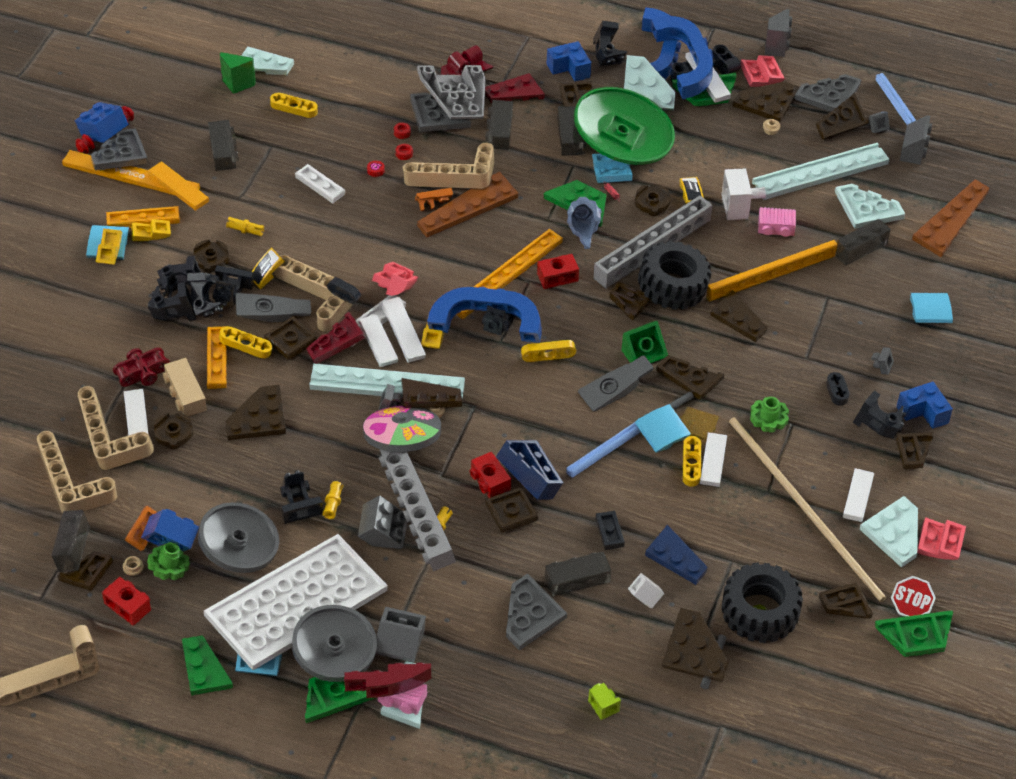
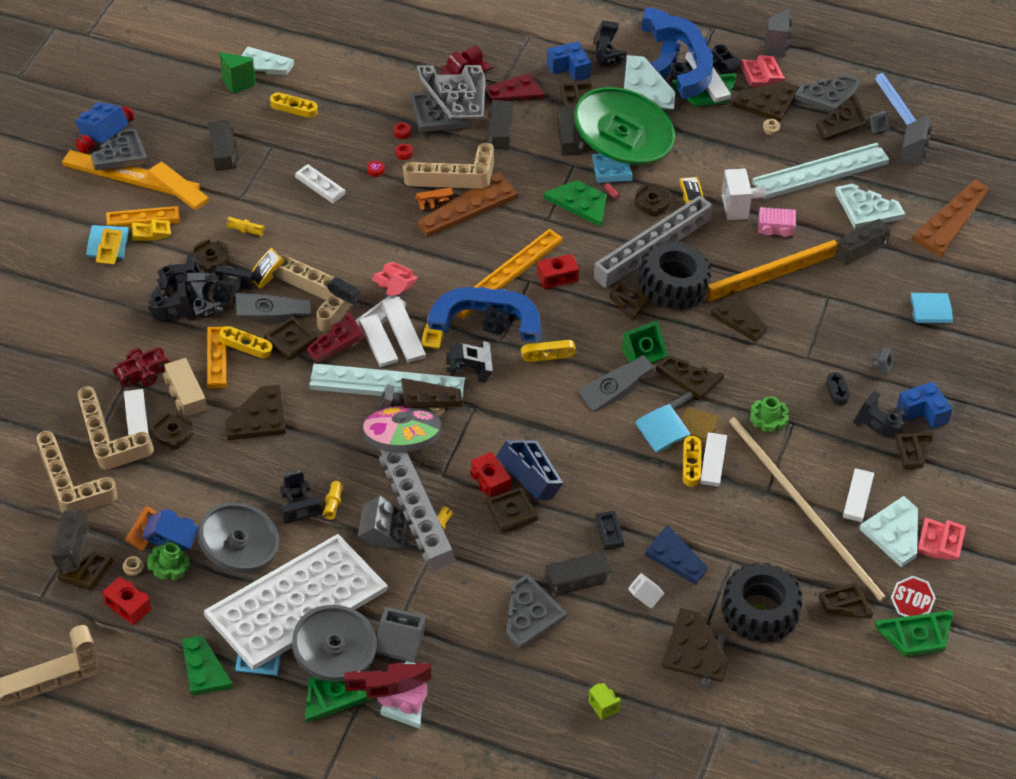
light blue axle [566,422,641,477] -> none
sand blue hair [567,197,602,249] -> none
none -> black tile [446,341,493,383]

